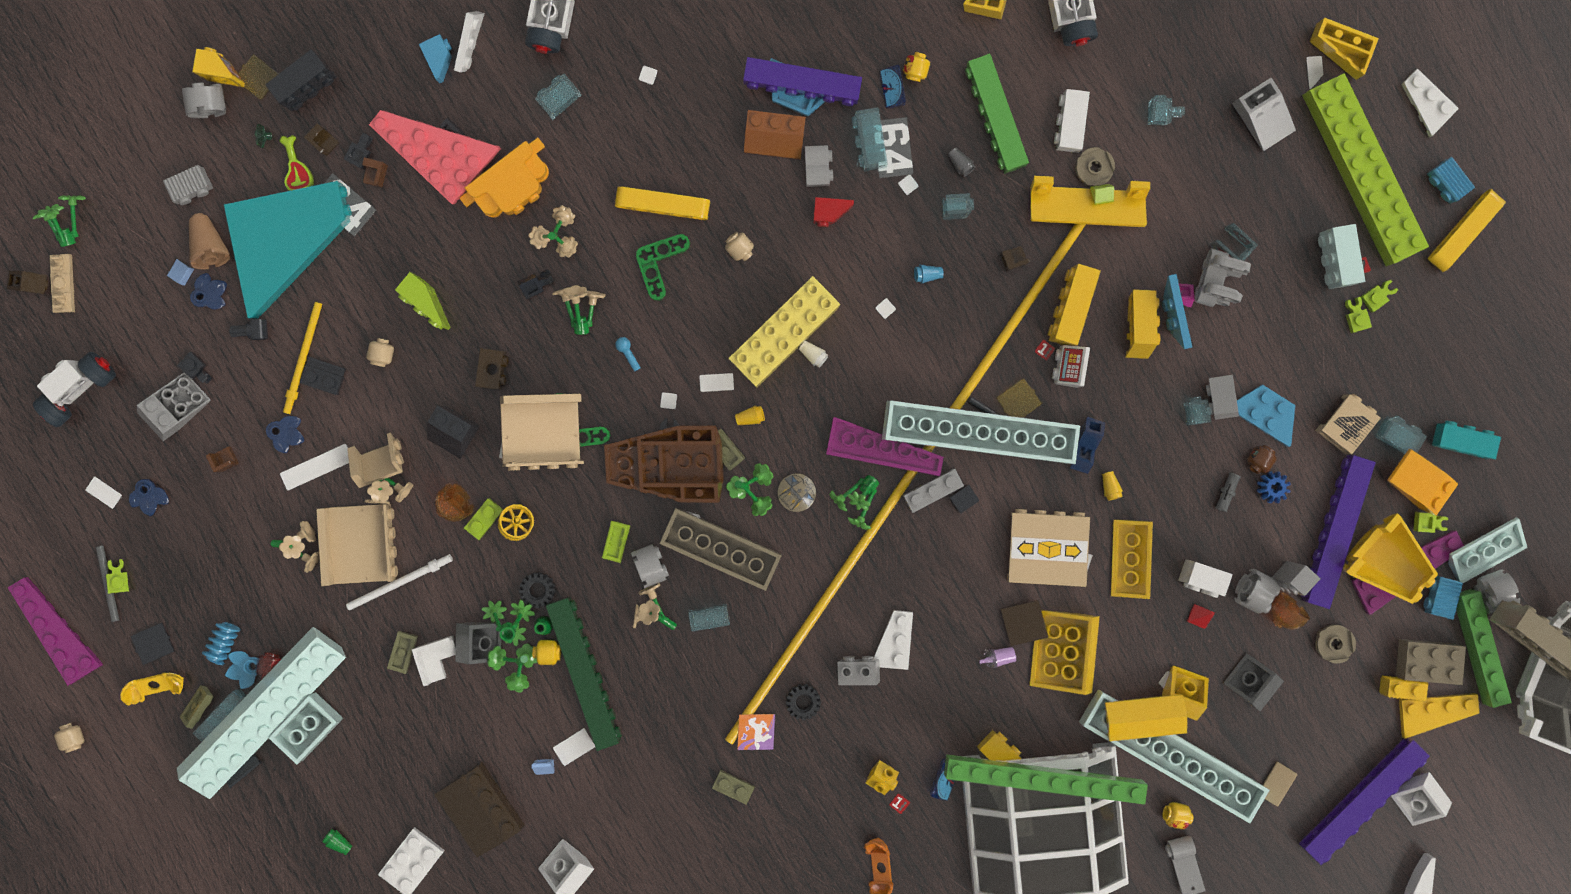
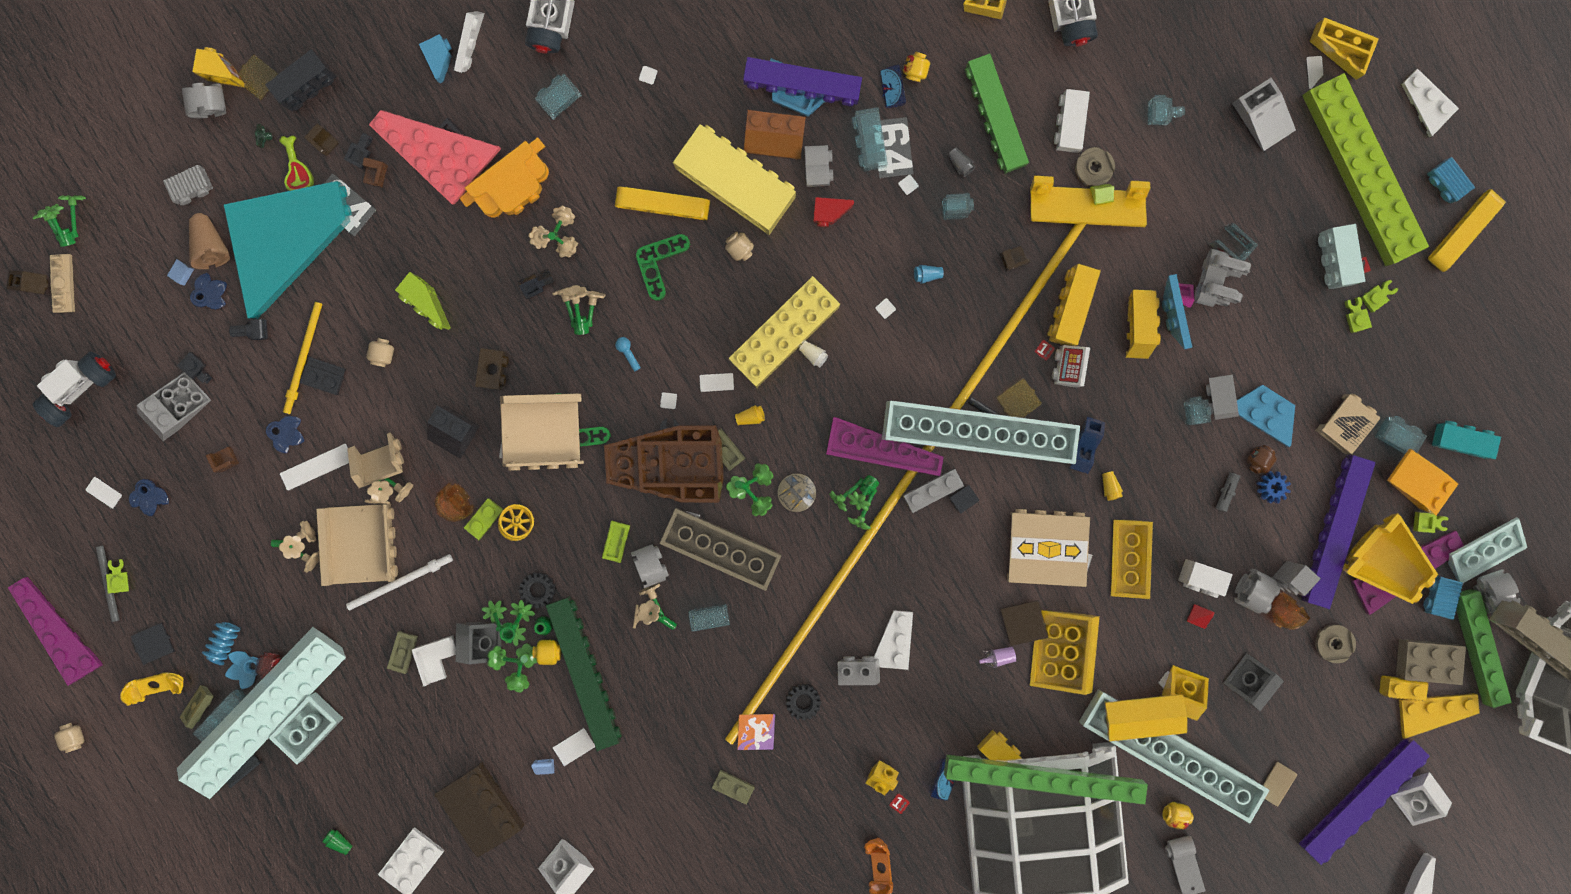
none -> light yellow brick [673,124,796,235]

